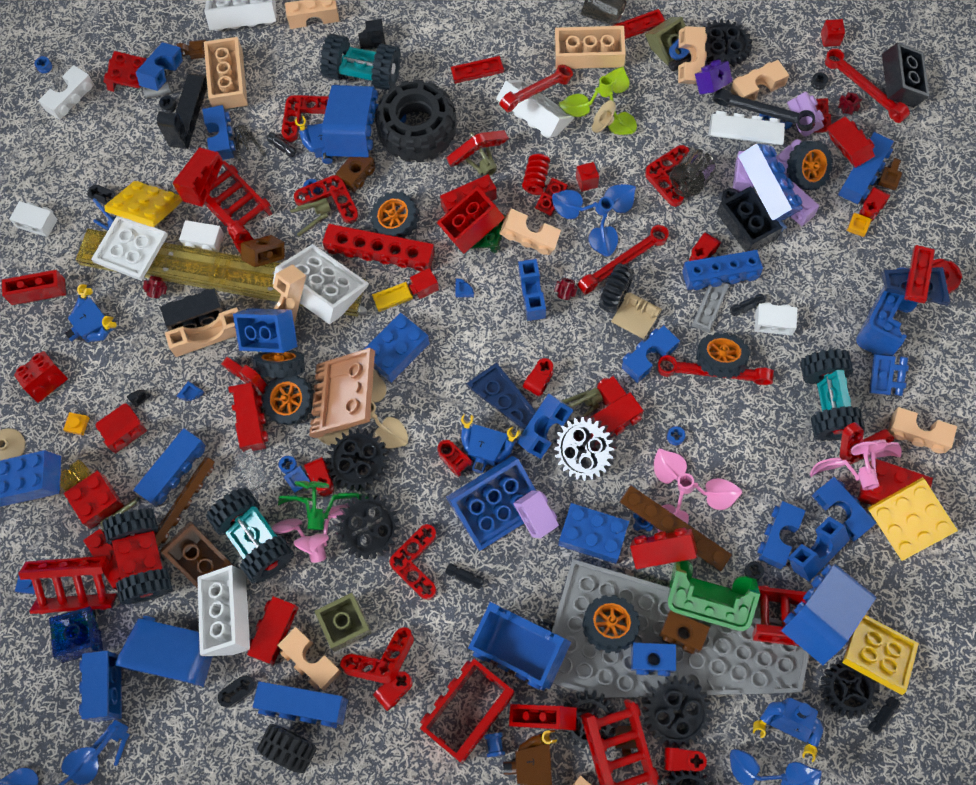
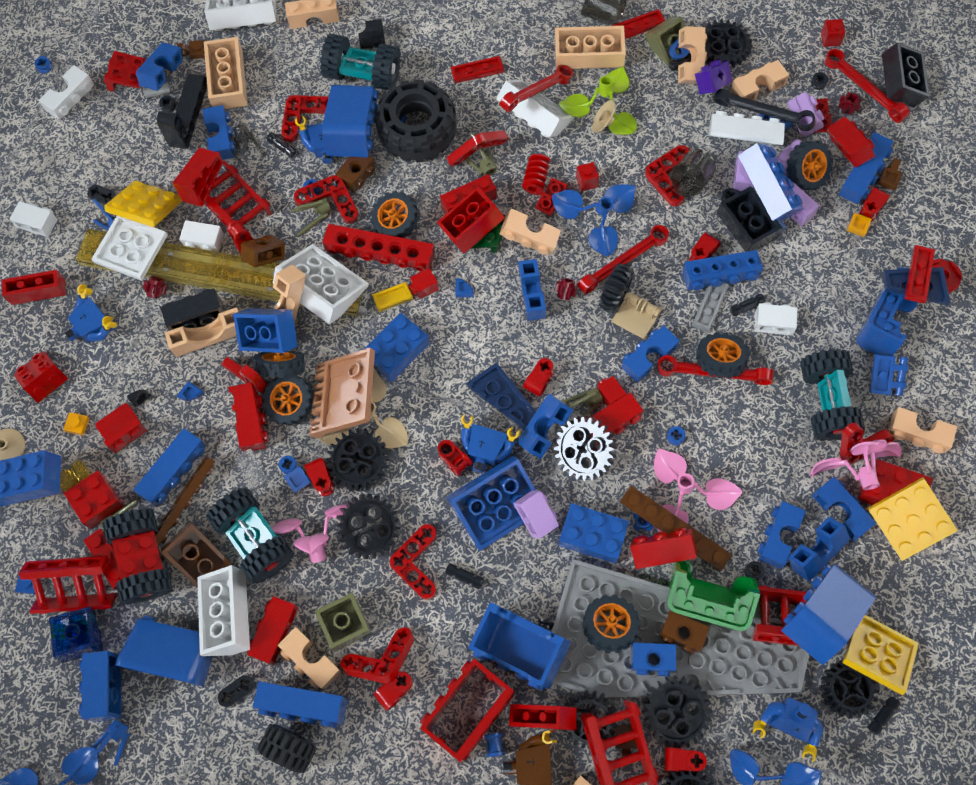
green plant [278,481,366,530] -> none

